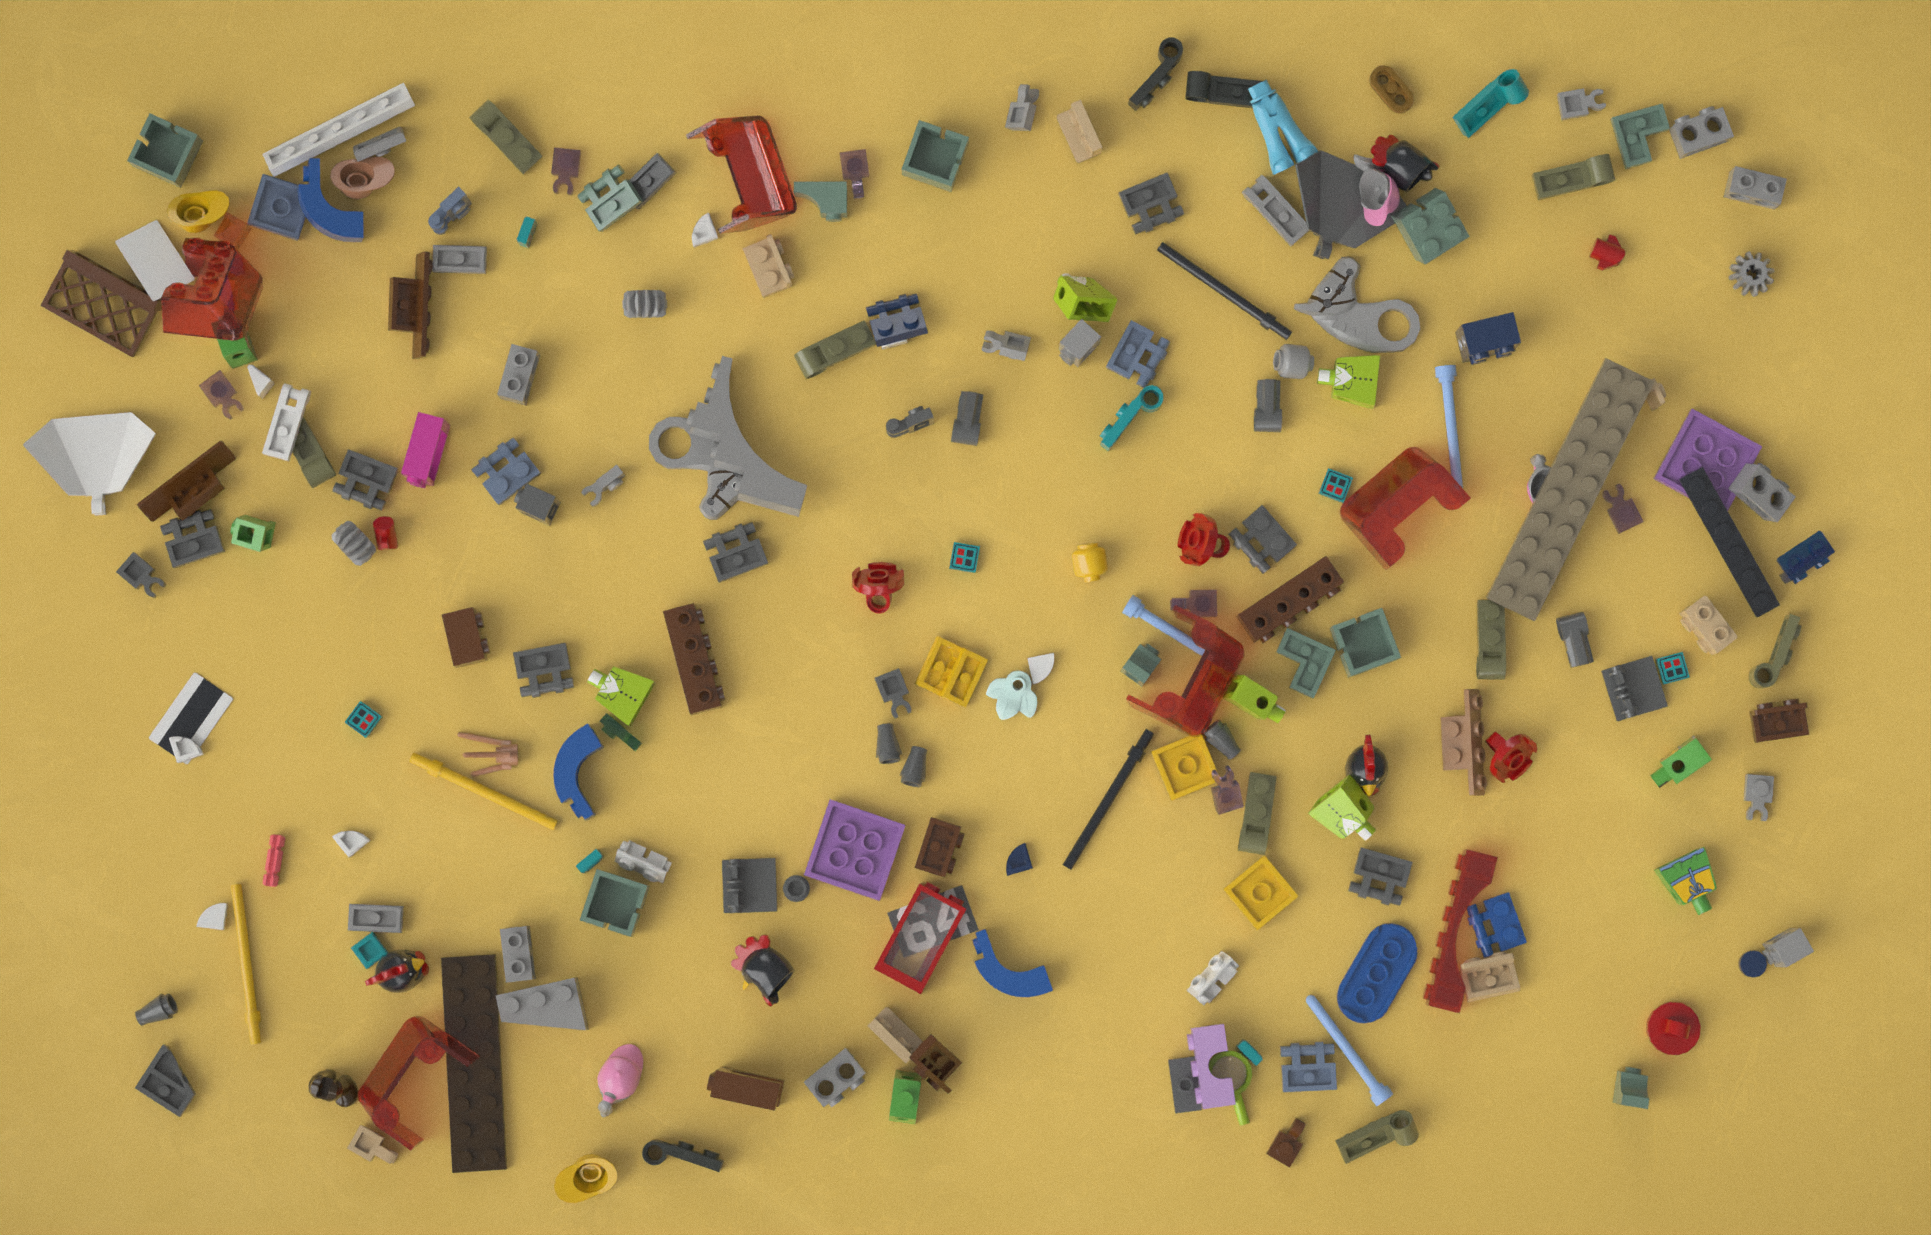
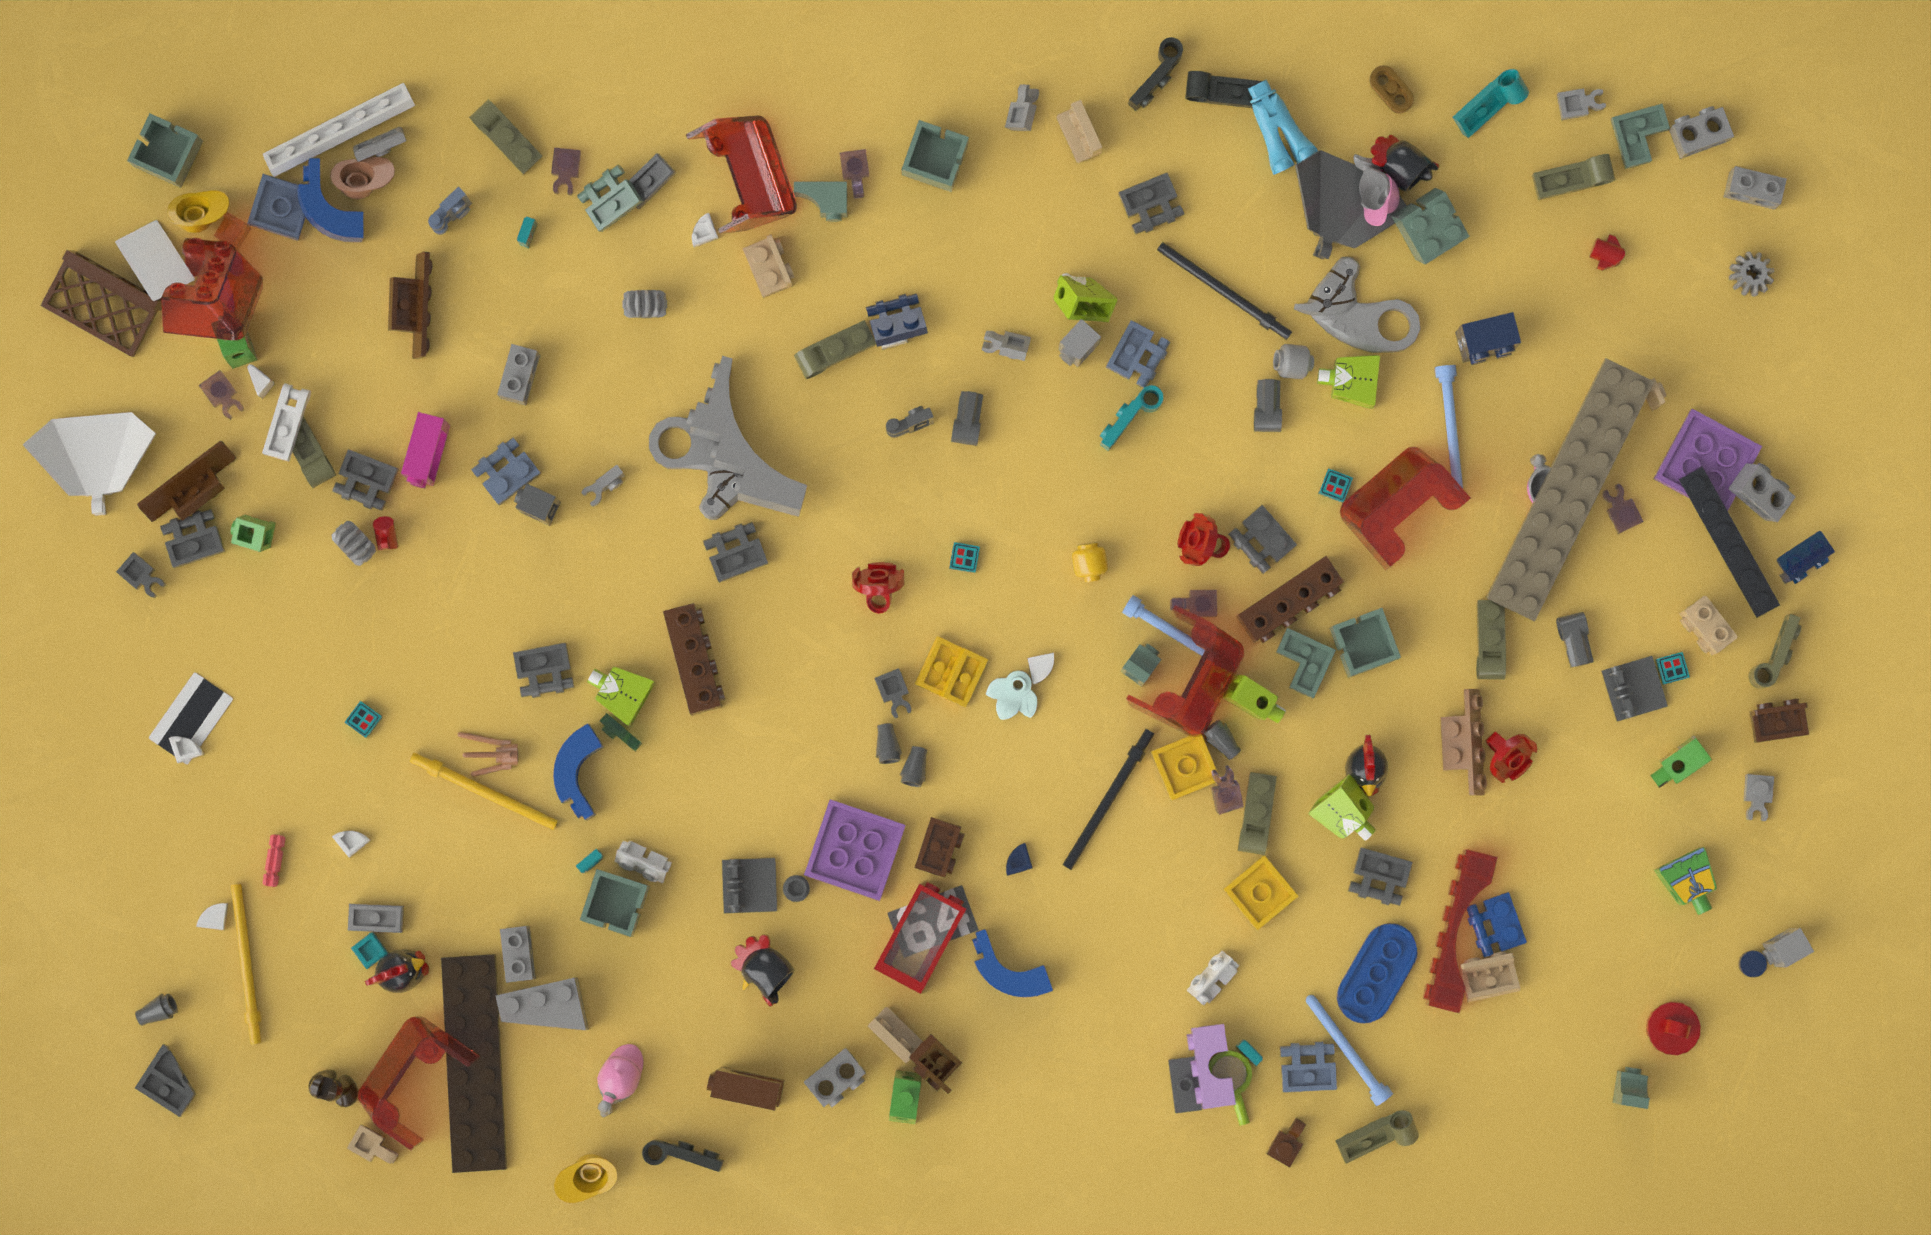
light grey plate [432,245,487,274] -> none
reddish brown brick [441,607,490,668] -> none
light grey plate [1242,175,1310,247] -> none

